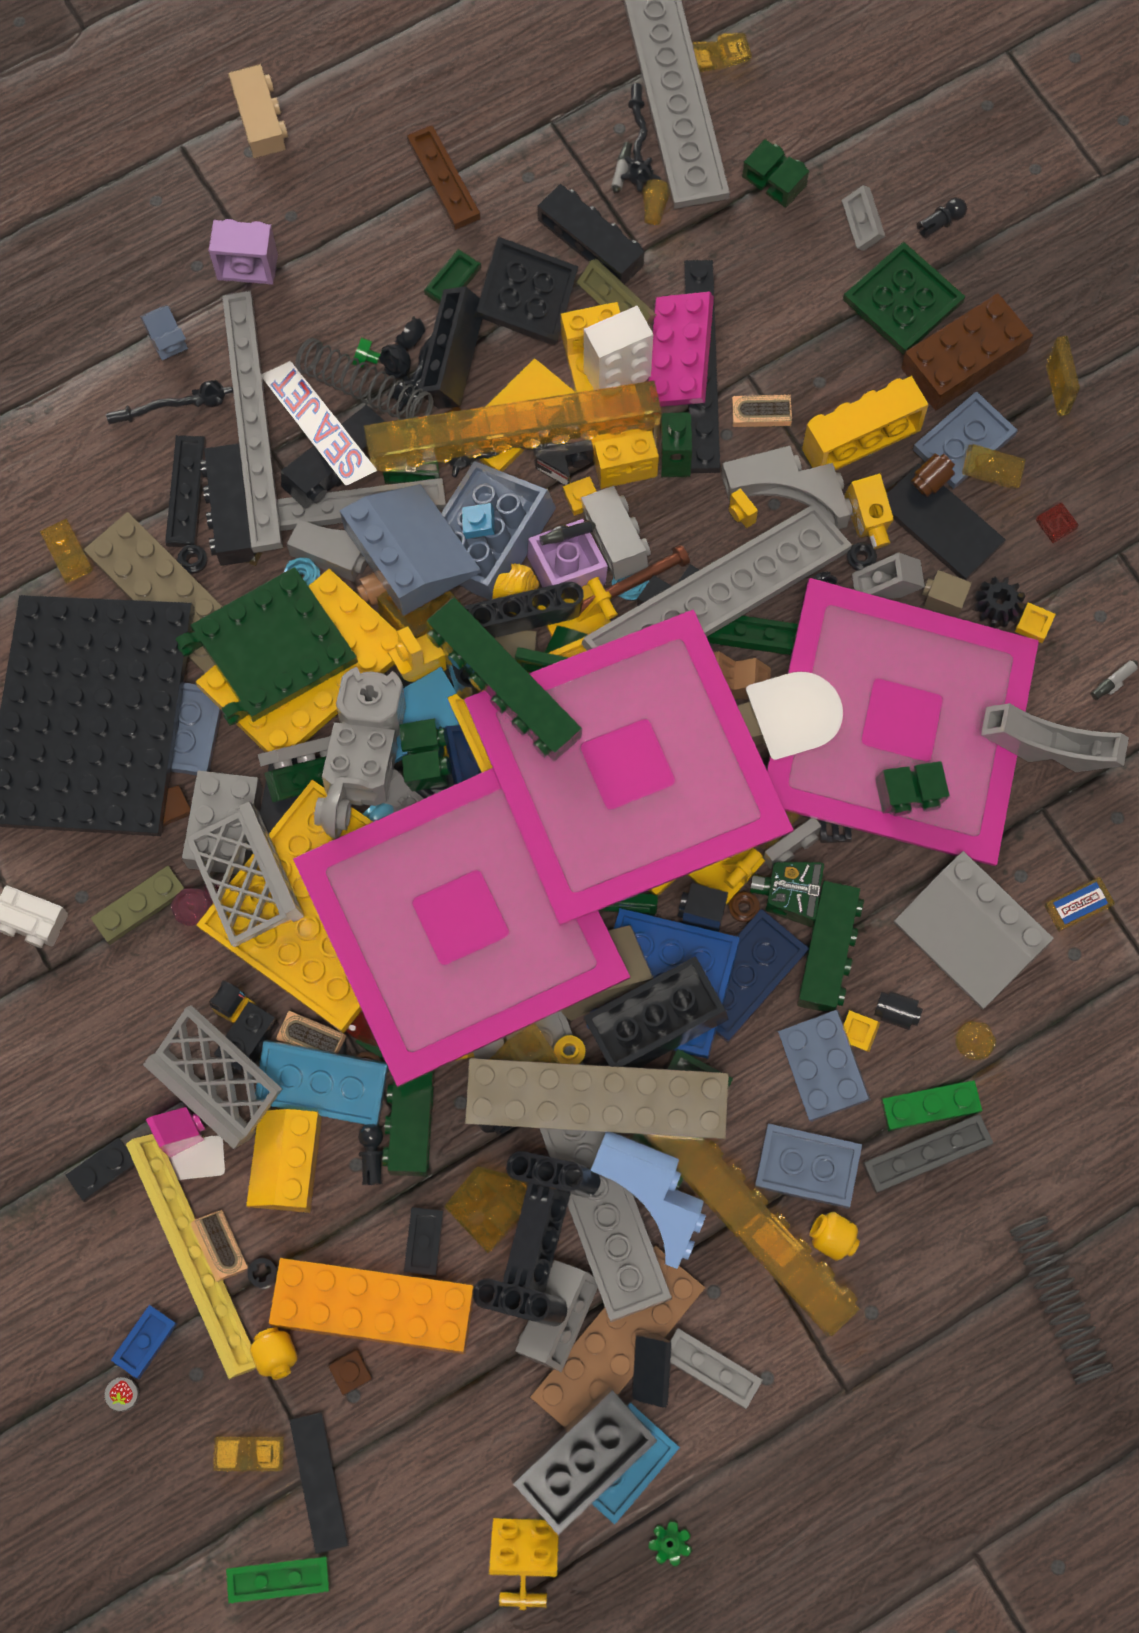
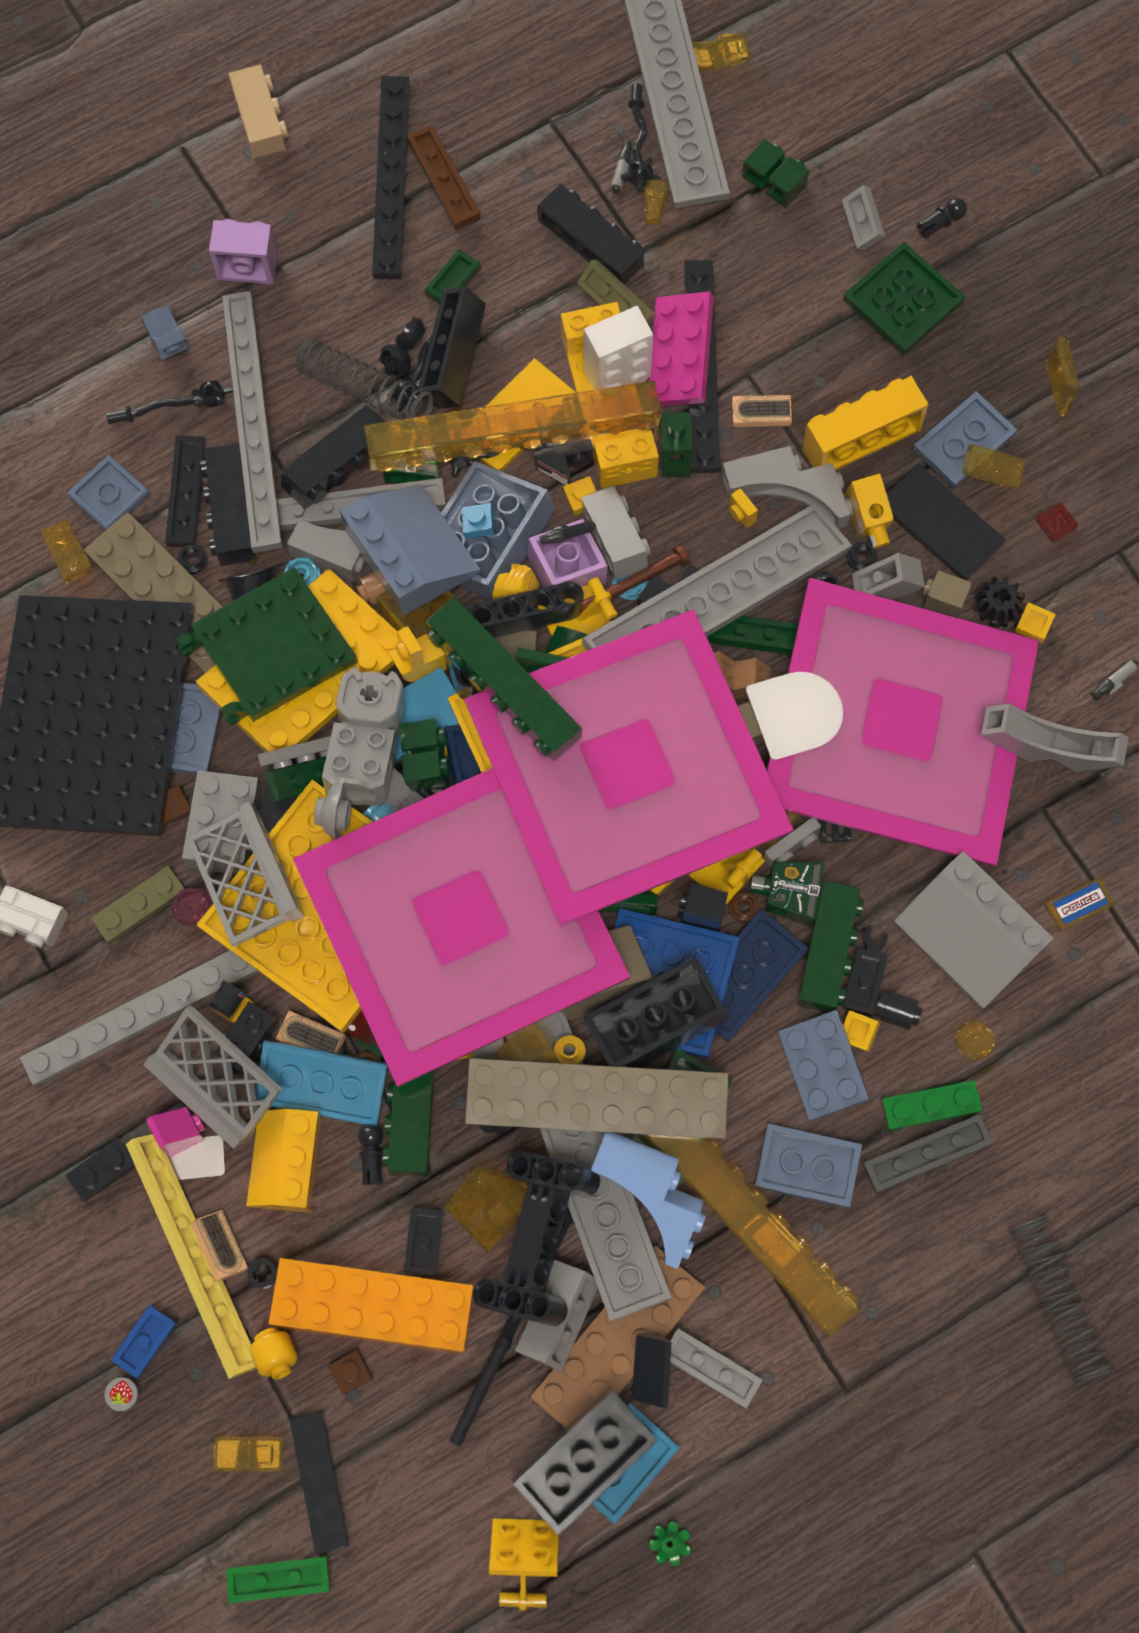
sticker [262,361,377,486] -> none
green tile [352,337,380,369] -> none
black plate [474,236,578,346] -> none
yellow head [810,1212,860,1261] -> none
dark green piece [875,761,950,816] -> none
reddish brown brick [901,293,1033,411] -> none
reddish brown brick [911,453,955,497] -> none
none -> light grey plate [20,951,259,1087]
none -> sand blue tile [67,455,151,531]
none -> black piece [218,562,288,601]
none -> black plate [372,76,410,279]
none -> black bar [449,1207,574,1447]
none -> black plate [842,929,888,1017]

